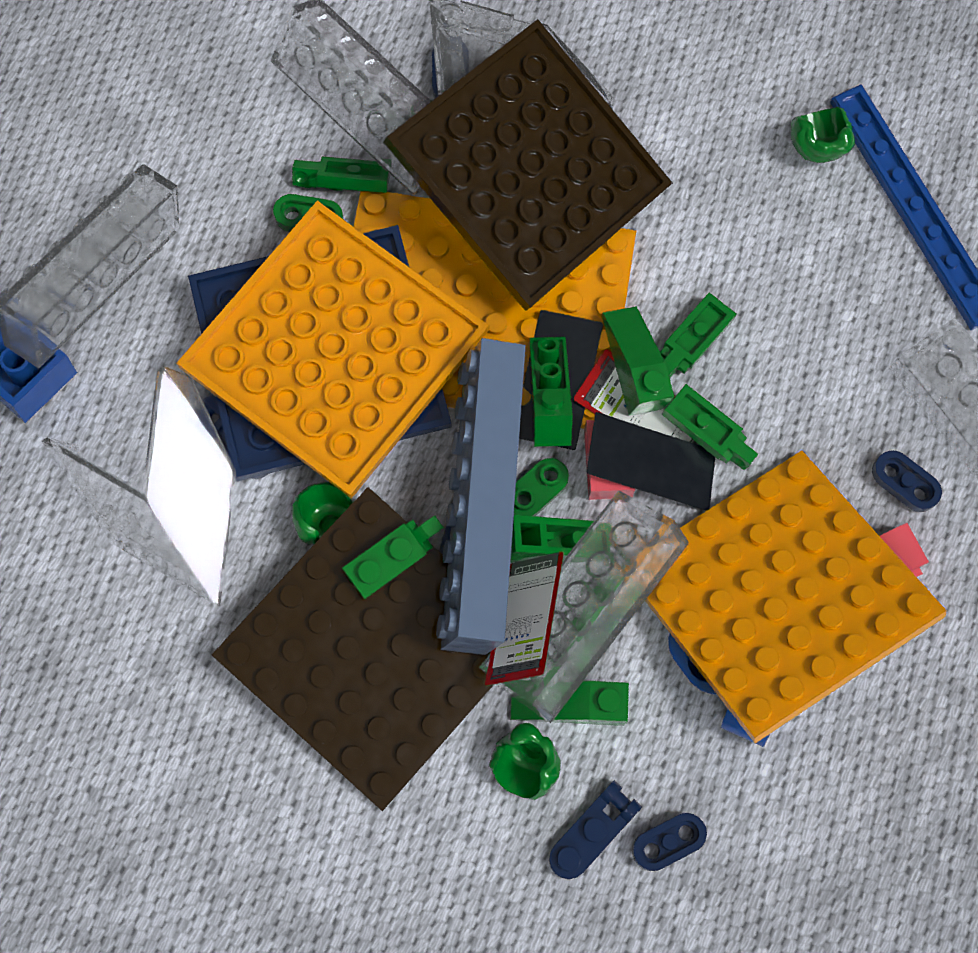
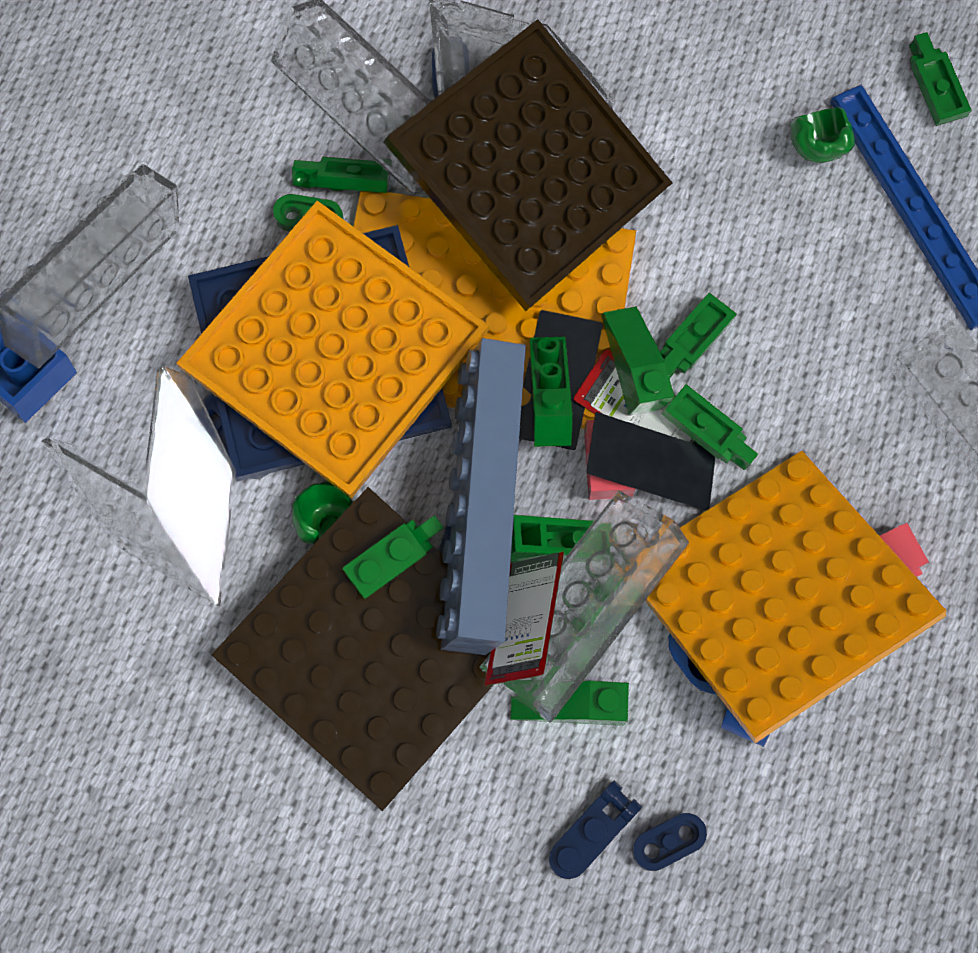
green hair [489,723,561,800] -> none
green plate [514,458,569,516] -> none
dark blue plate [872,450,942,512] -> none
none -> green hinge [909,32,972,126]

